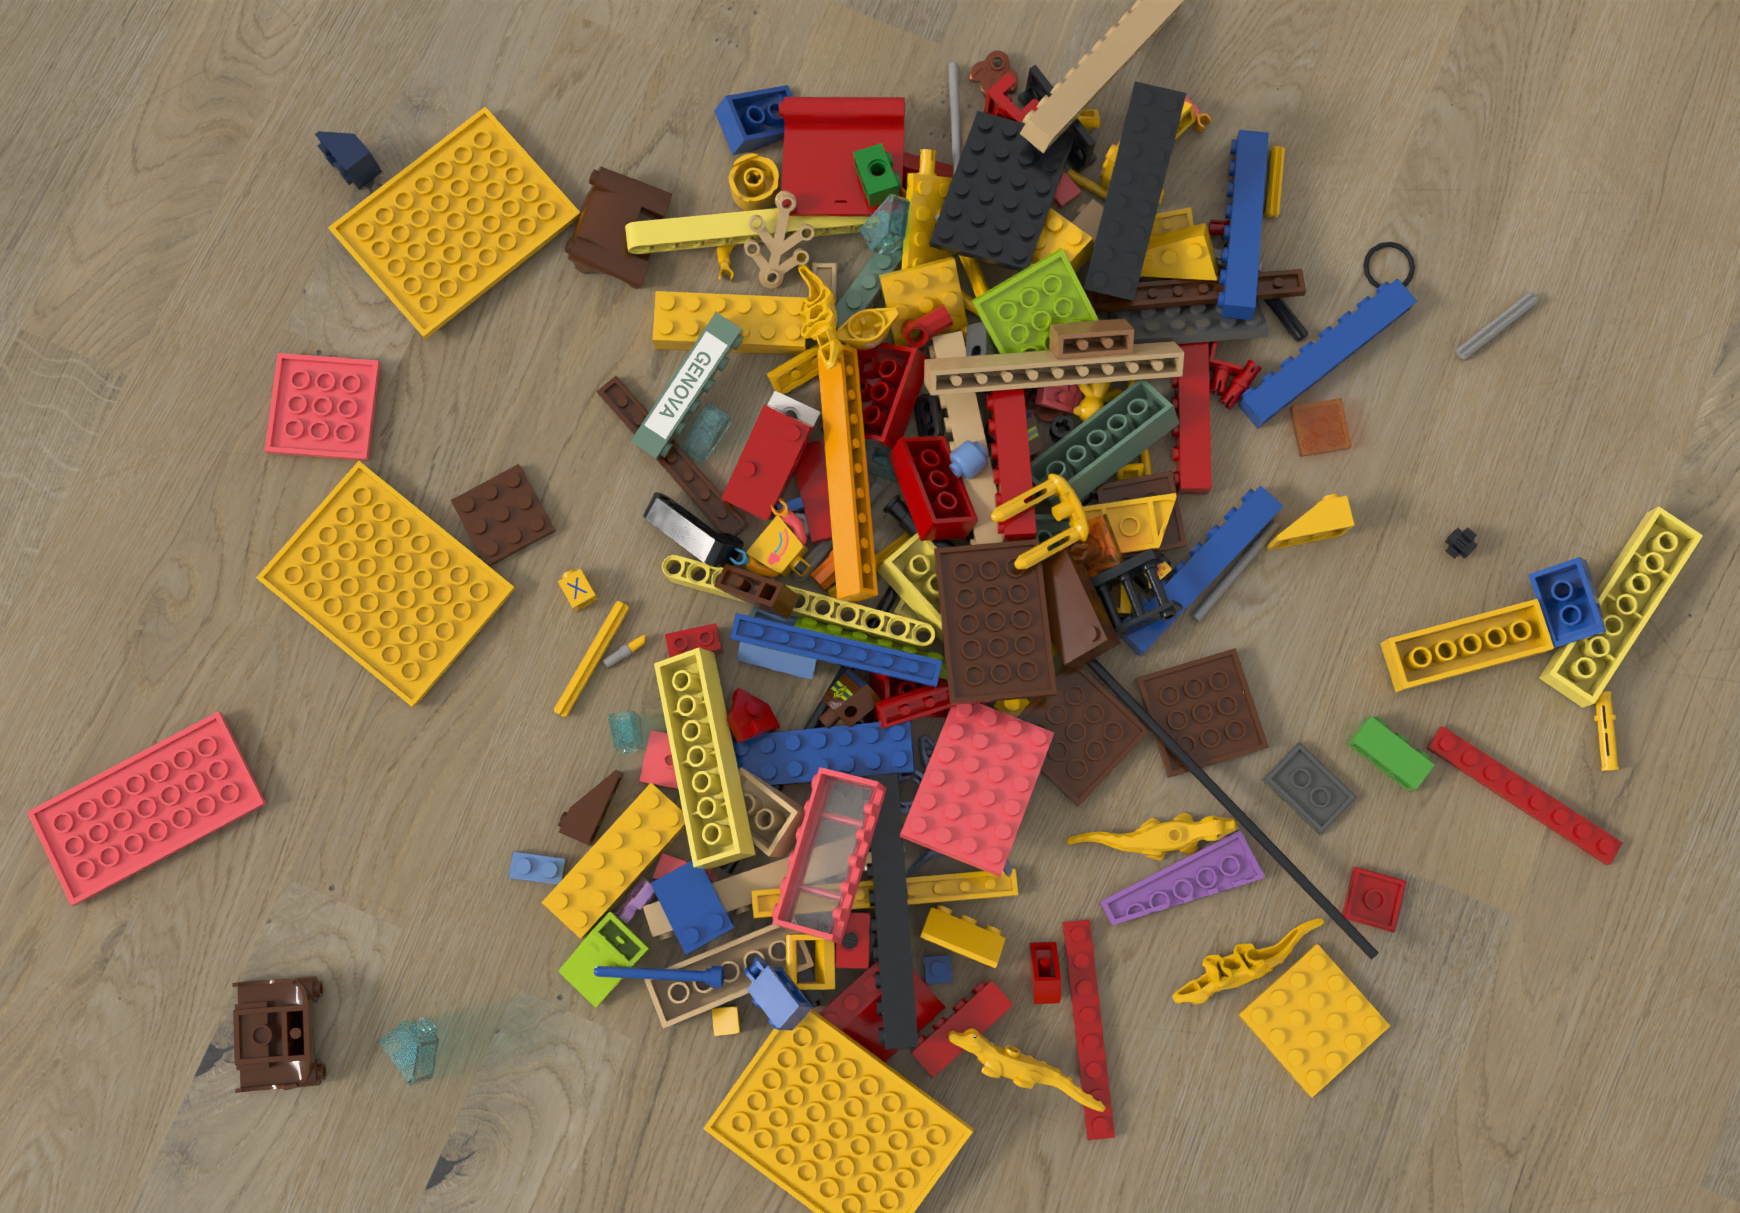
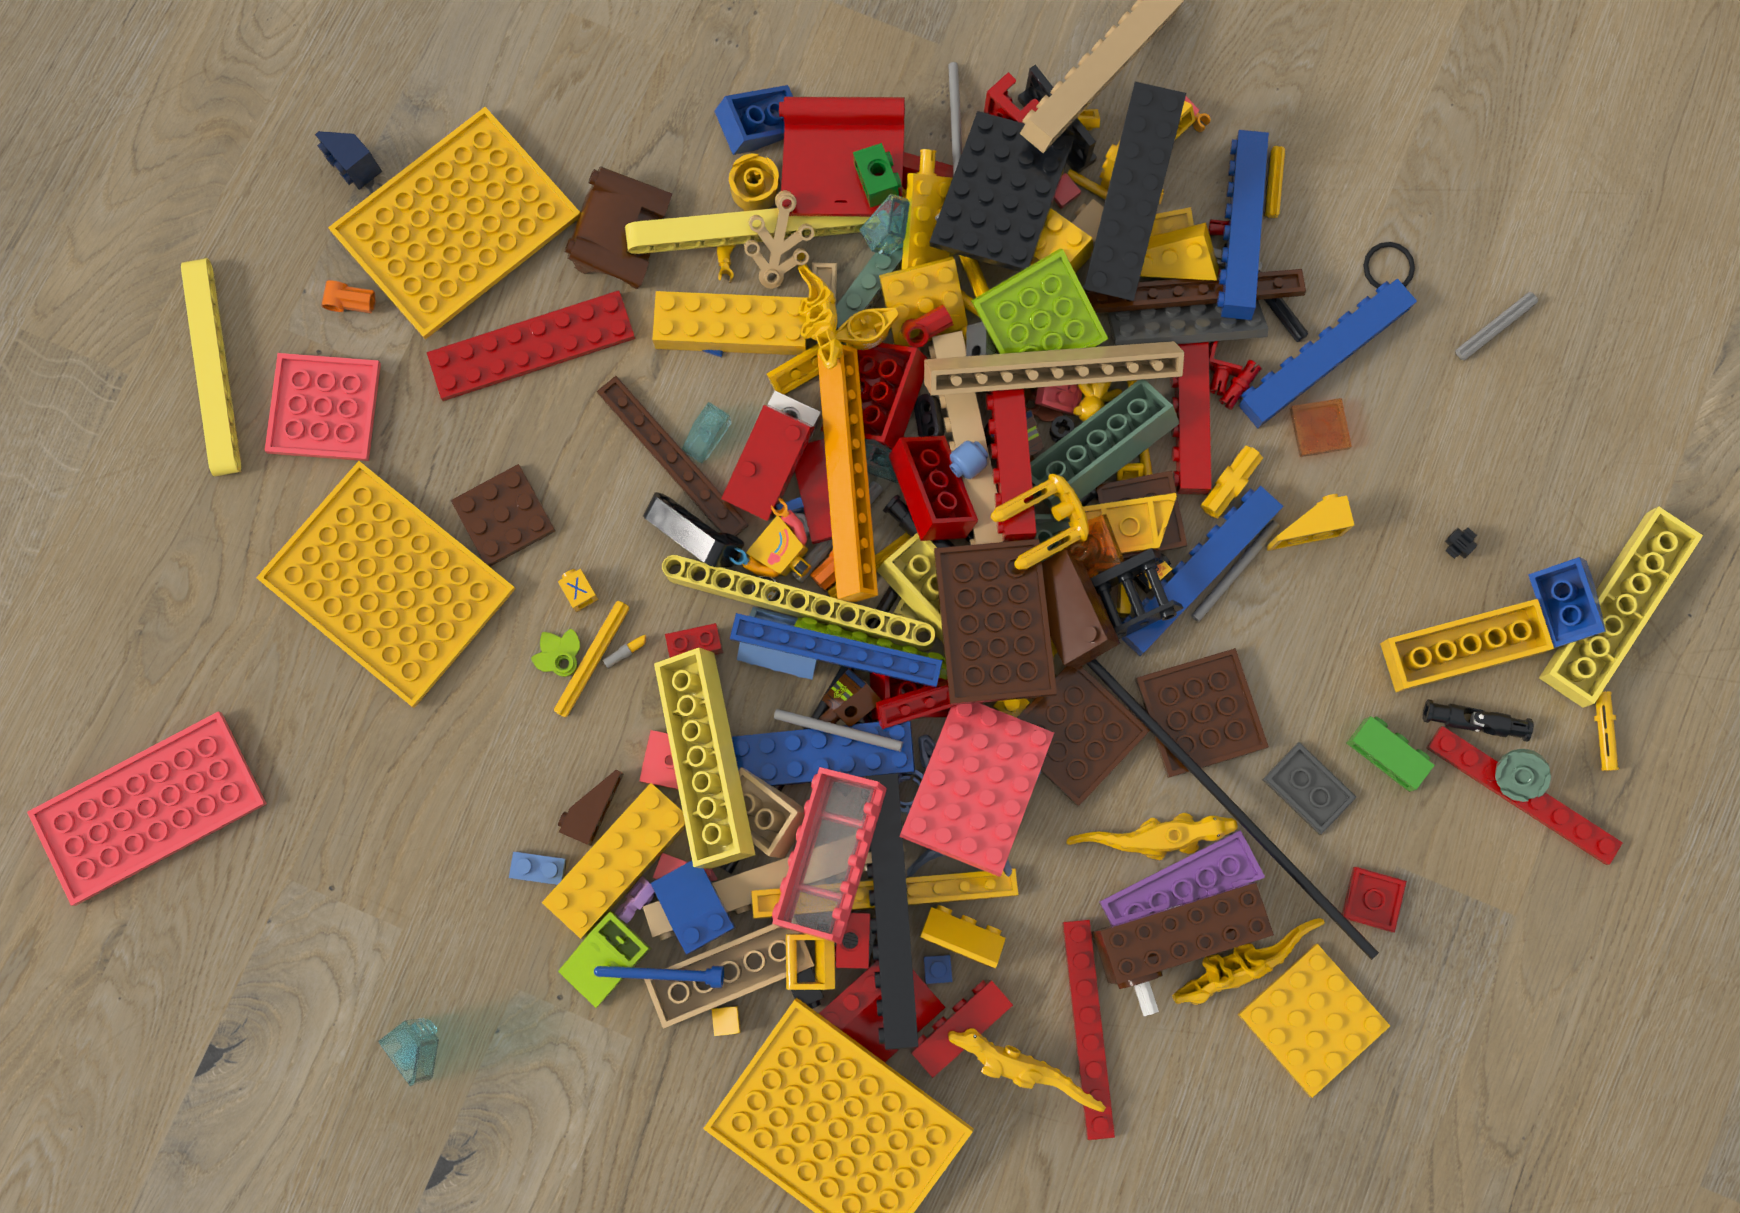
reddish brown piece [232,976,326,1093] -> none
clear light blue slope [608,711,643,755] -> none
brick [630,312,744,460] -> none
reddish brown slope [714,564,800,620] -> none
red plate [727,687,780,743] -> none
brick [744,956,813,1030] -> none
copper plate [969,51,1018,98] -> none
red slope [1029,942,1062,1004] -> none
medium nougat brick [1049,319,1134,359] -> none
none -> light yellow beam [181,258,241,477]
none -> orange piece [321,280,376,313]
none -> red plate [426,290,635,401]
none -> lime plate [531,629,580,677]
none -> light grey piece [774,709,903,752]
none -> reddish brown piece [1092,882,1274,1016]
none -> yellow piece [1200,445,1263,519]
none -> black piece [1422,699,1534,742]
none -> sand green tile [1495,749,1551,802]

